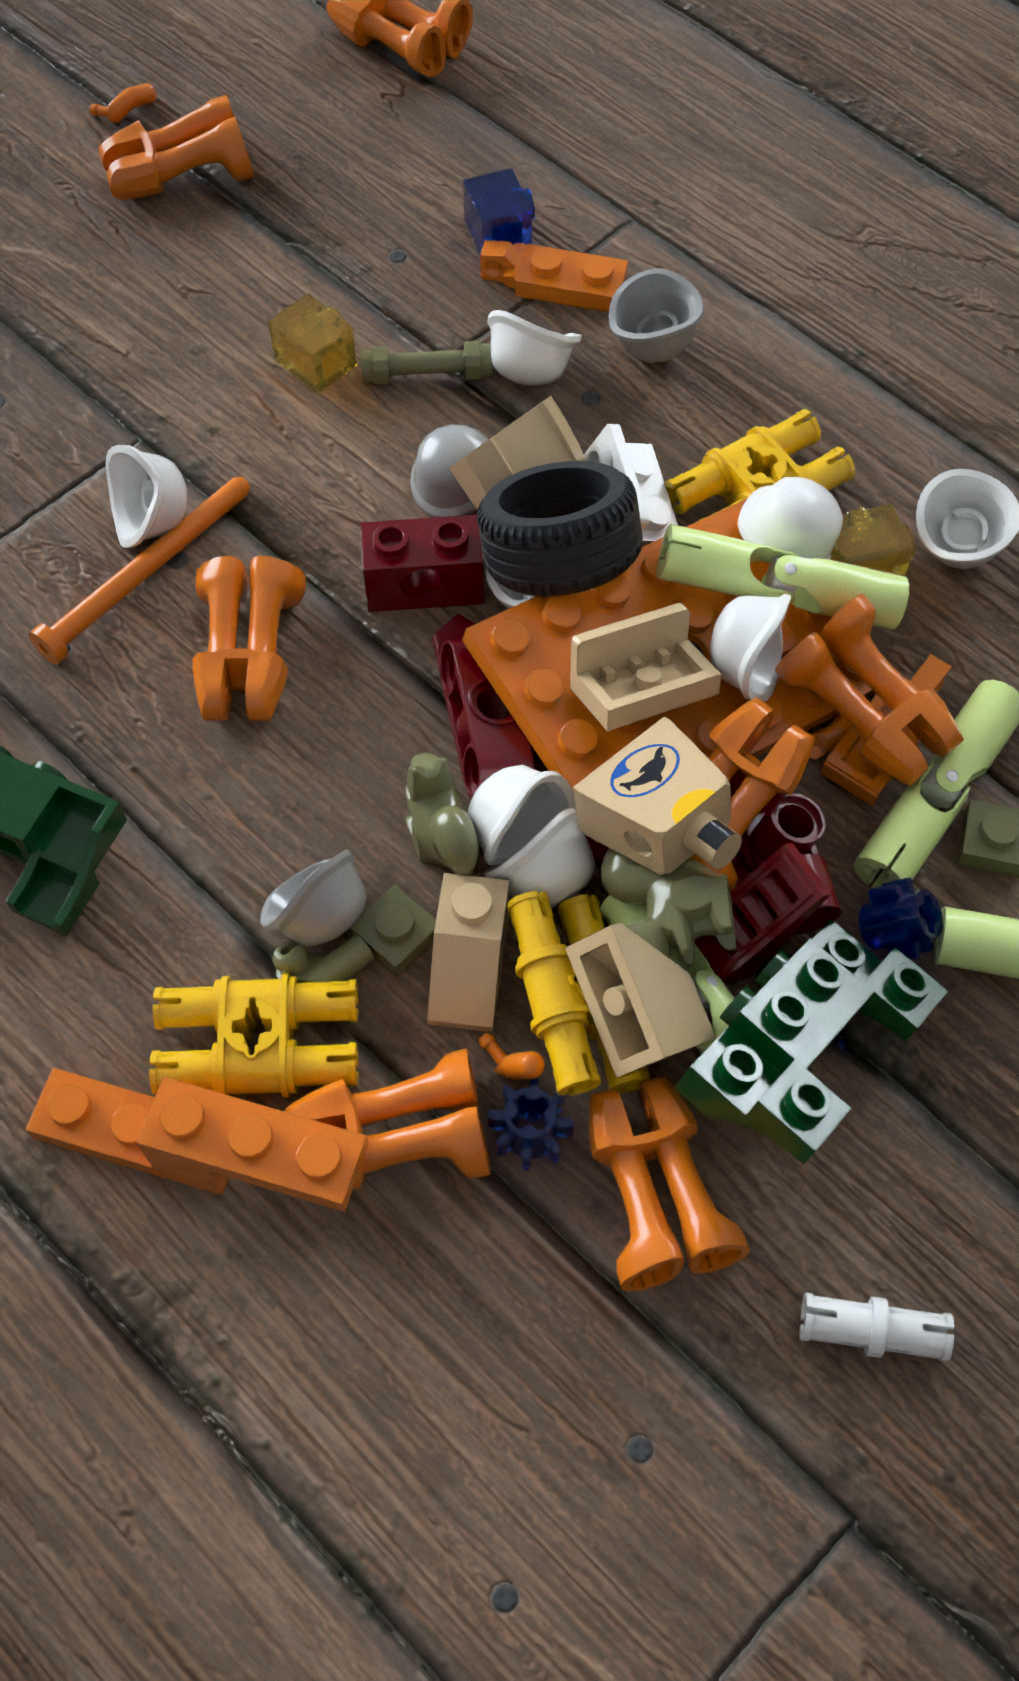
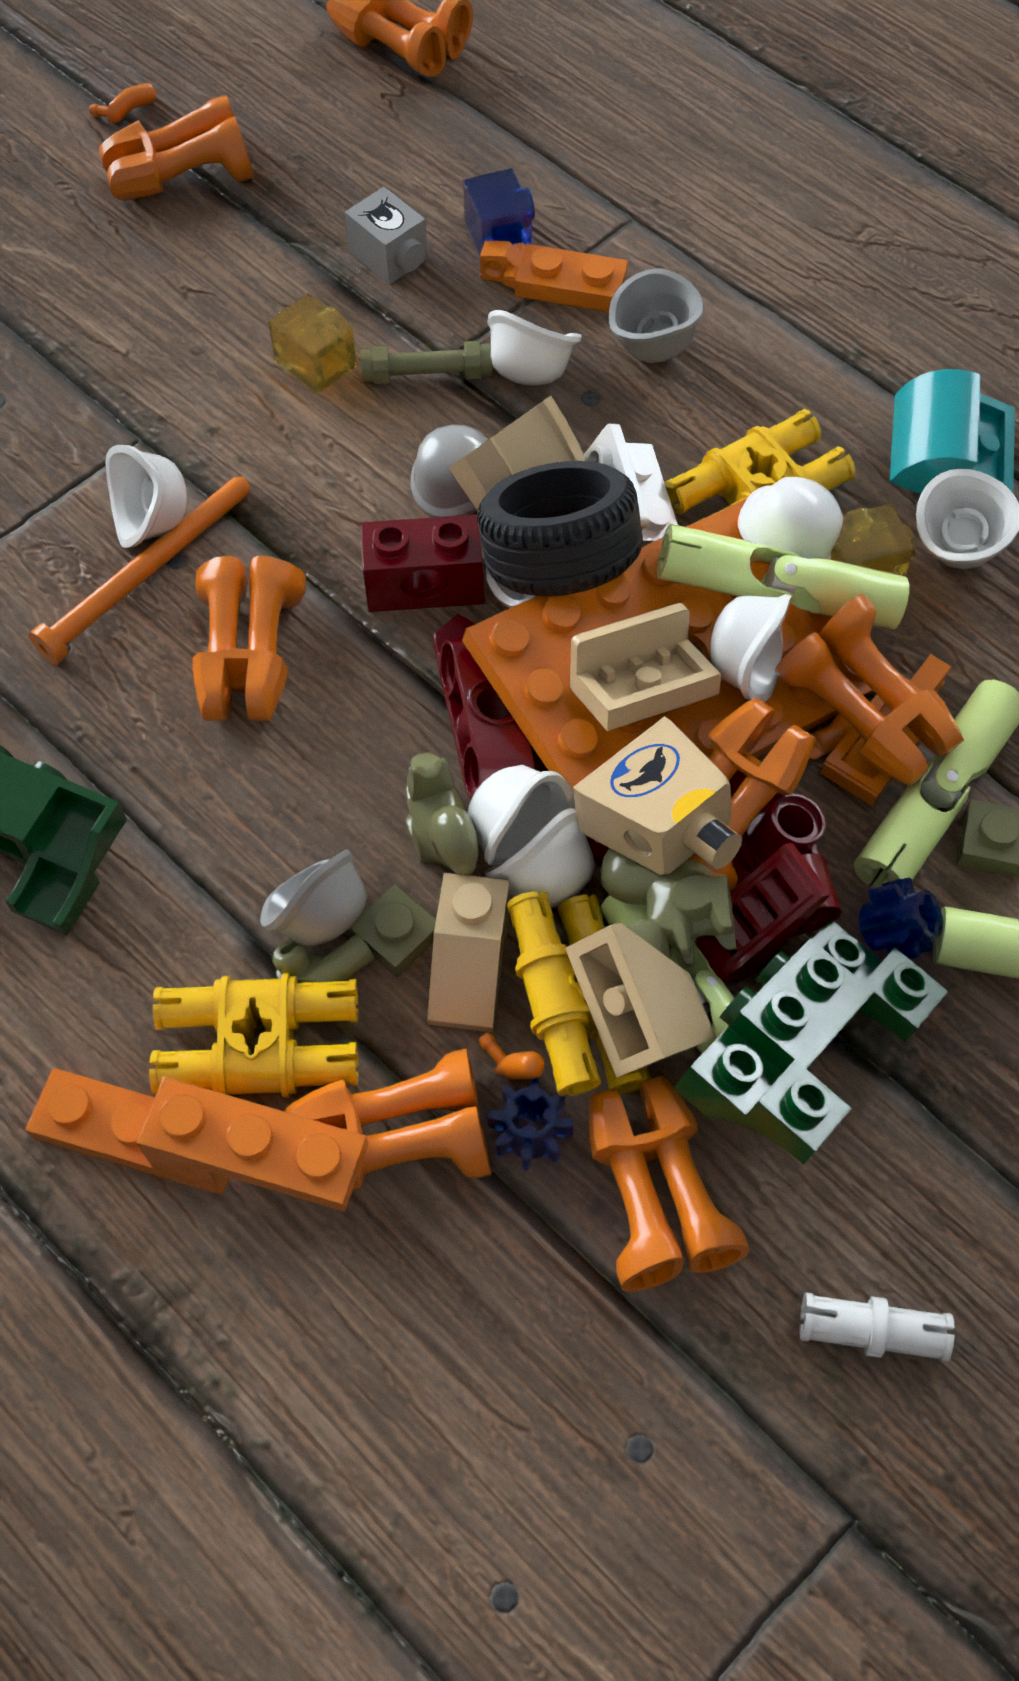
none -> light grey brick [344,187,428,285]
none -> teal brick [889,369,1015,494]

